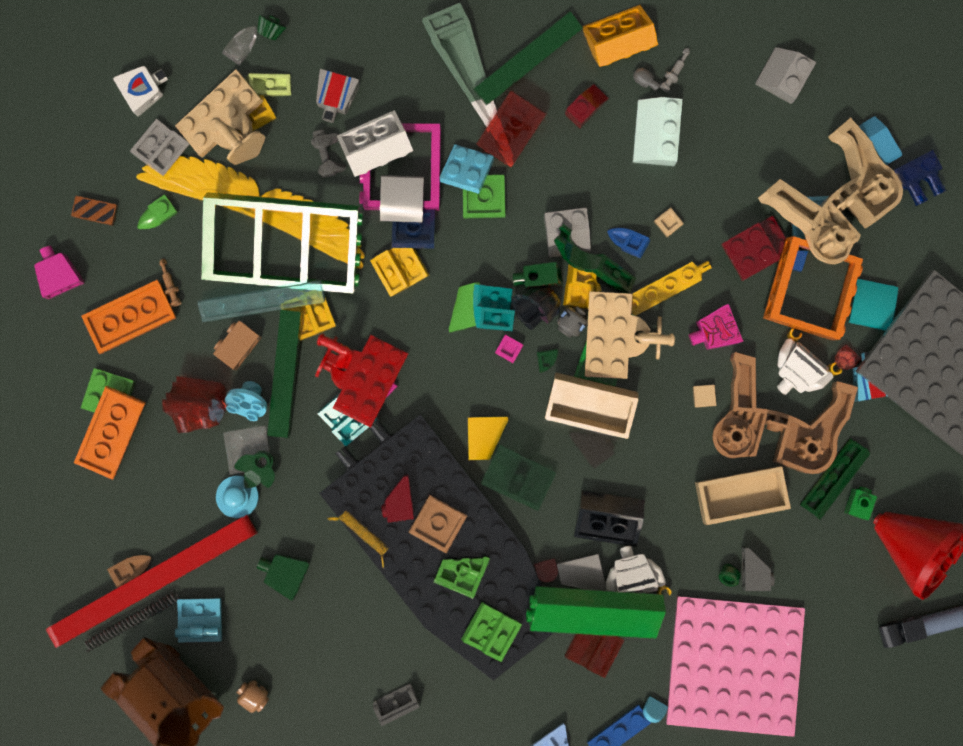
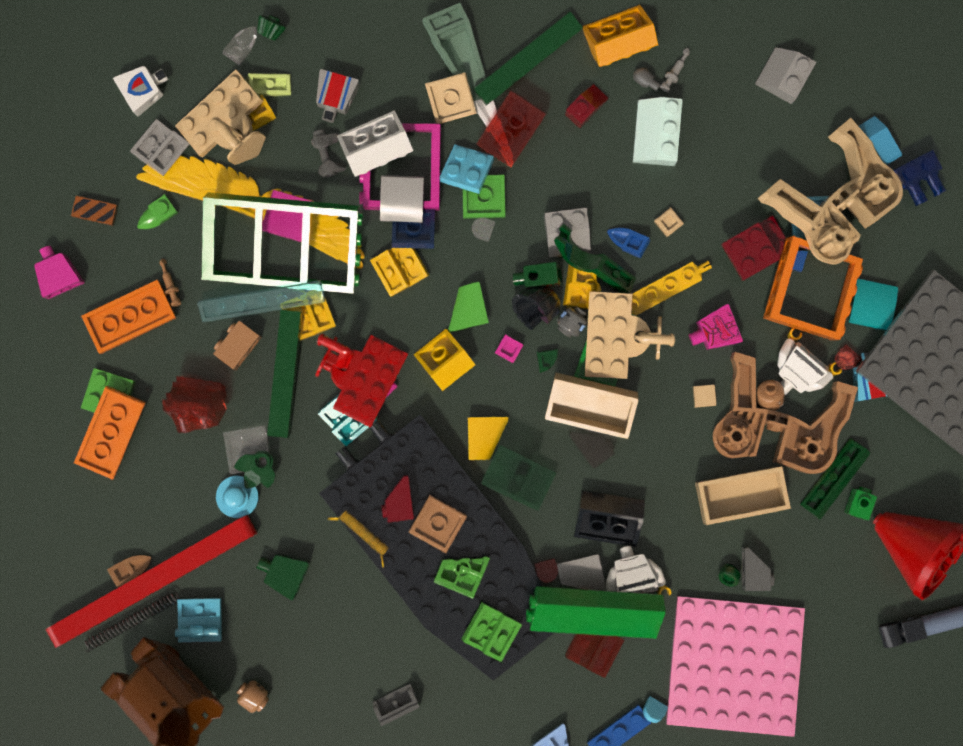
medium azure plate [225,381,267,421] -> none
teal slope [473,284,515,331] -> none
none -> dark pink tile [262,190,313,242]
none -> yellow slope [413,329,475,391]
none -> tan tile [425,72,477,124]
none -> clear tile [472,218,495,242]
none -> medium nougat head [757,380,784,411]

